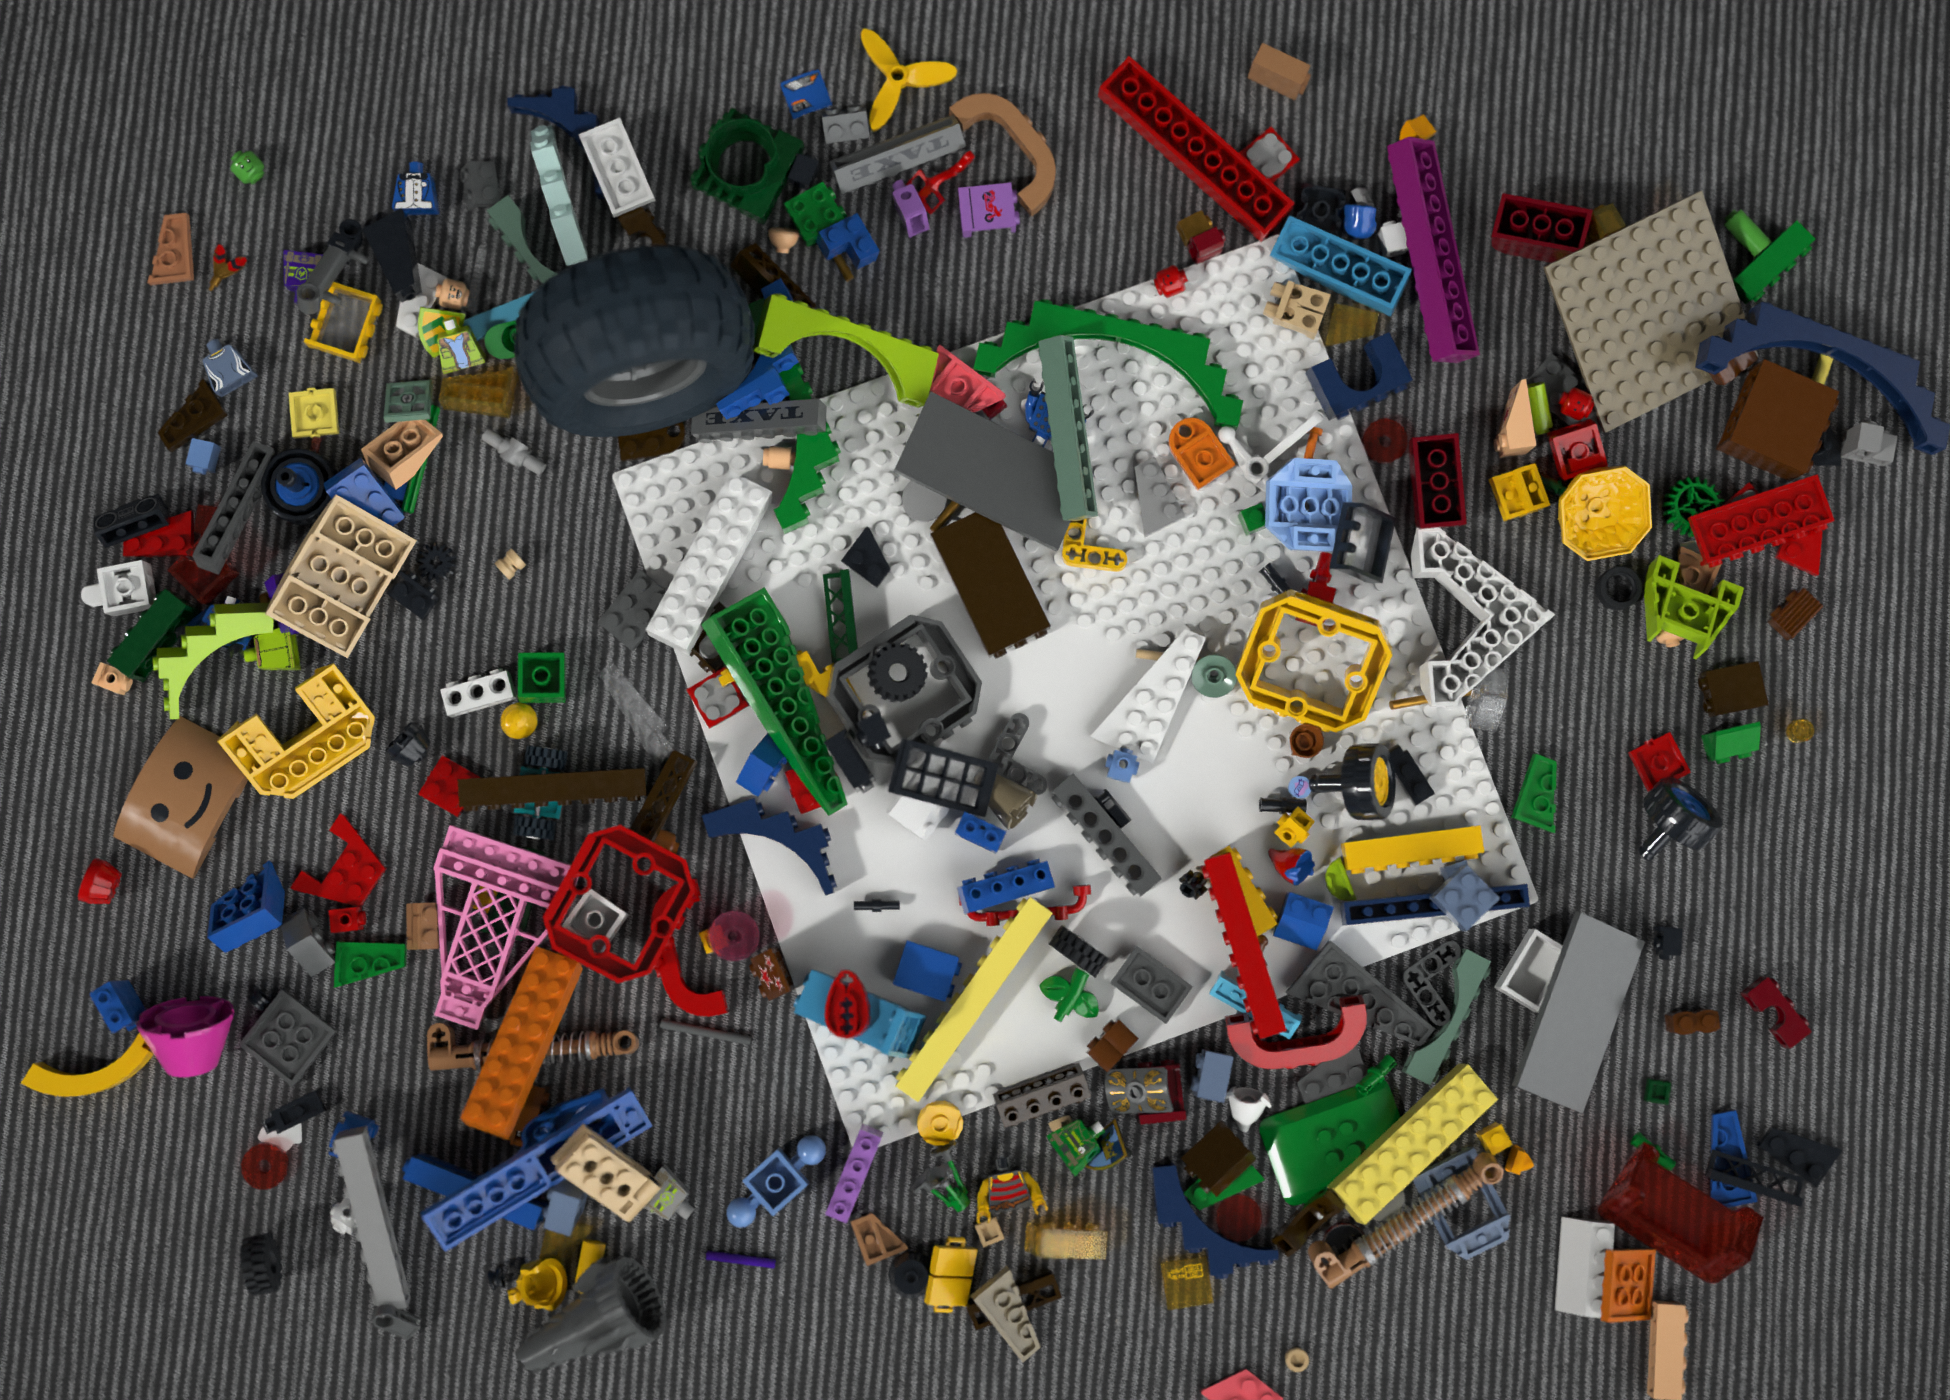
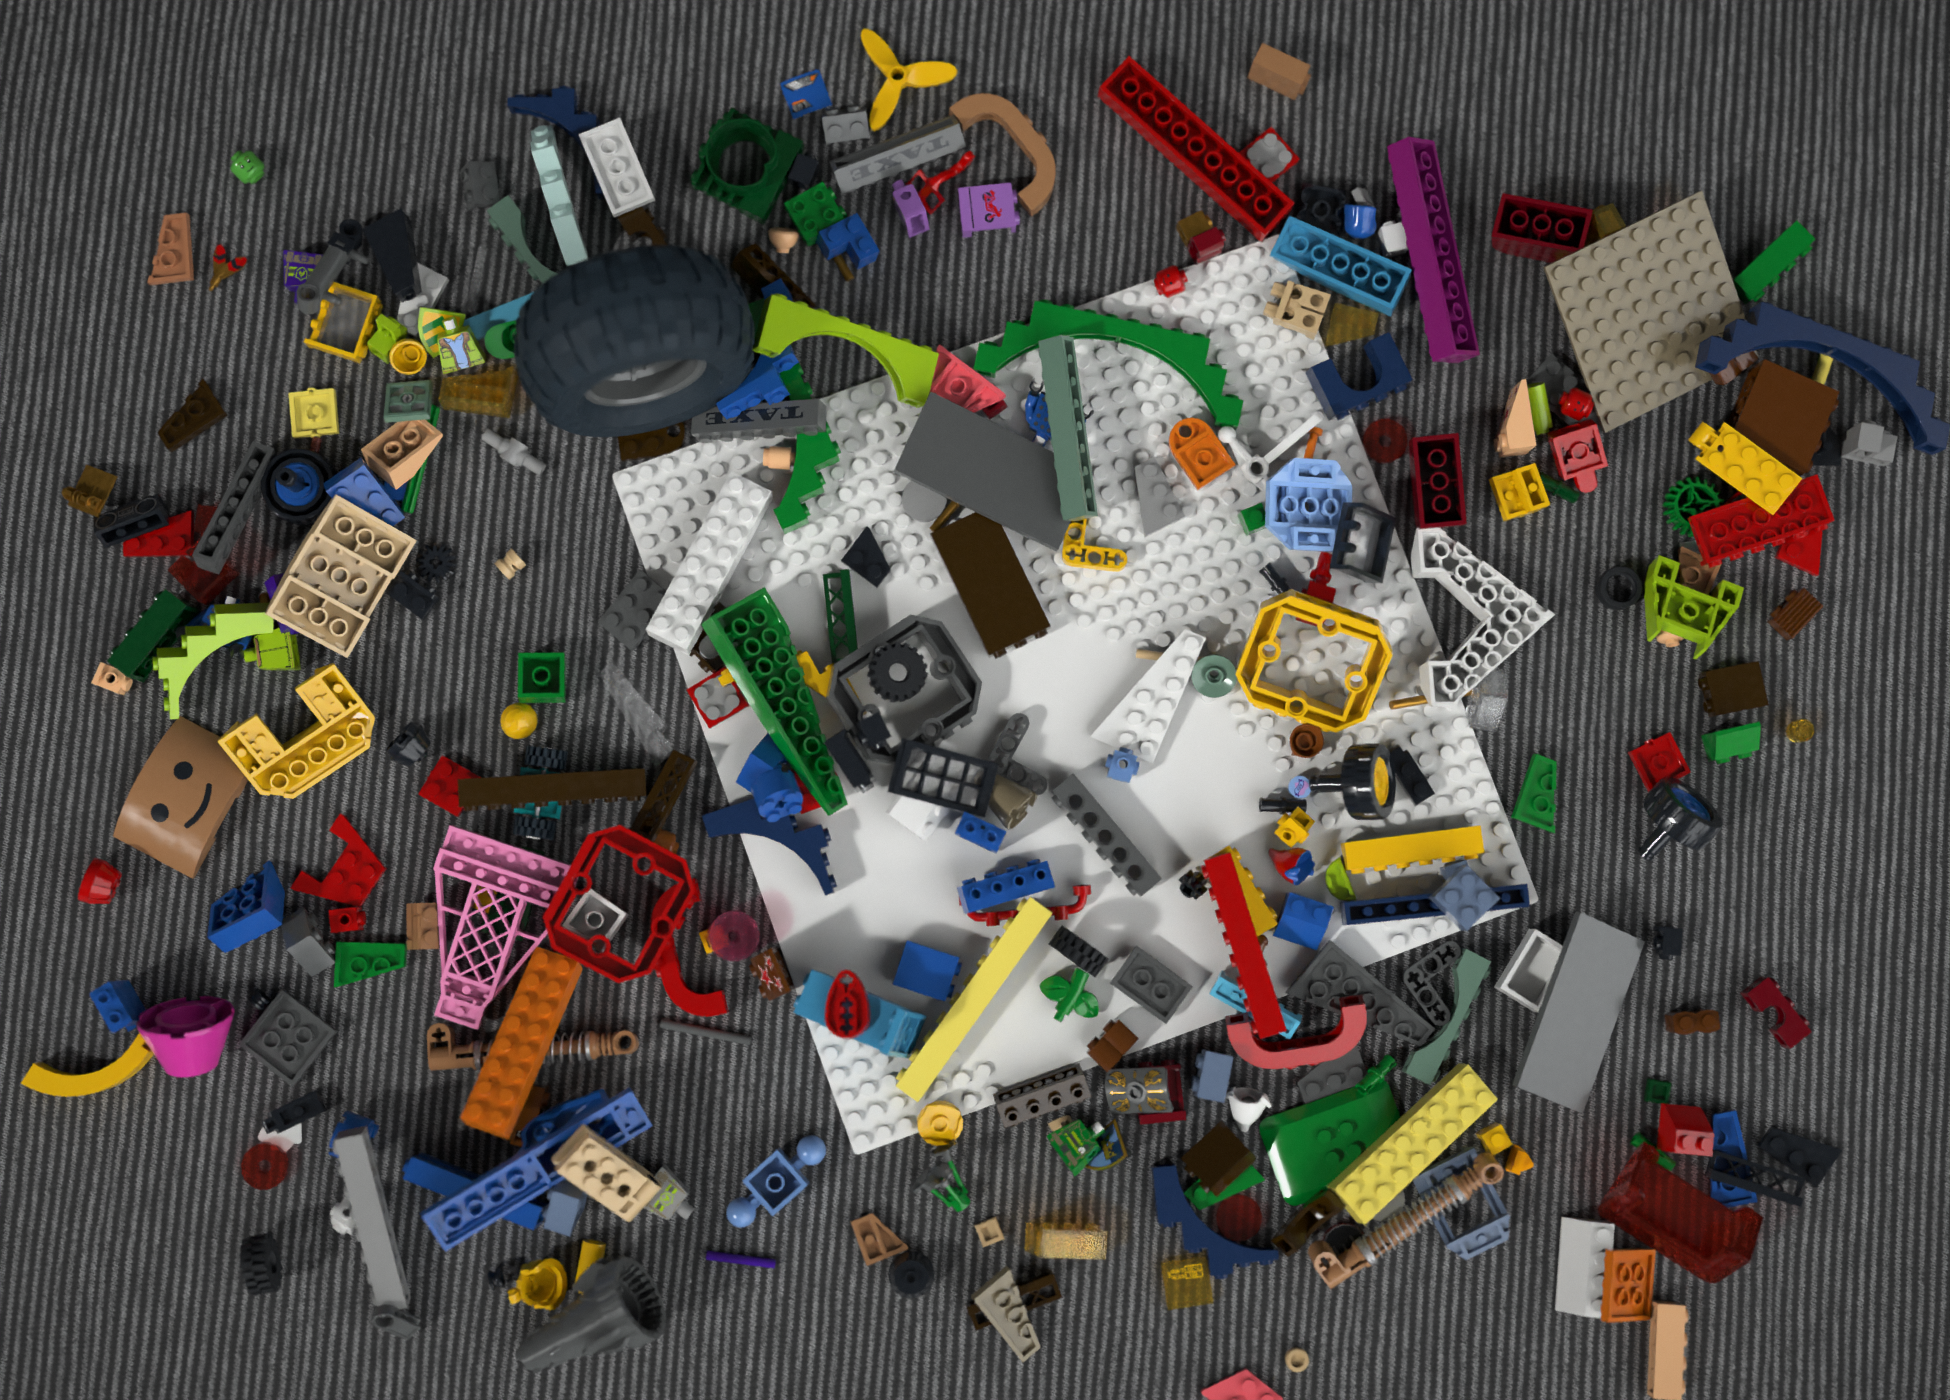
white brick [81,560,156,617] -> none
medium blue brick [186,438,221,475] -> none
sand blue torso [202,339,258,397] -> none
torso [392,162,440,215] -> none
light nougat head [435,278,470,310] -> none
white brick [440,668,518,718] -> none
clear yellow wing [539,1222,594,1265] -> none
medium lavender brick [825,1123,884,1223] -> none
black bar [854,899,900,912] -> none
yellow piece [924,1236,978,1313] -> none
torso [977,1157,1048,1224] -> none
black bar [1094,789,1132,829] -> none
light orange tile [1399,114,1437,141] -> none
yellow rock [1558,465,1652,561] -> none
bright green brick [1724,209,1772,257] -> none
none -> pearl gold hinge [62,464,117,518]
none -> lime brick [367,314,408,364]
none -> yellow piece [389,338,427,375]
none -> blue brick [751,769,803,822]
none -> red slope [1657,1103,1714,1156]
none -> yellow hinge [1688,422,1802,515]

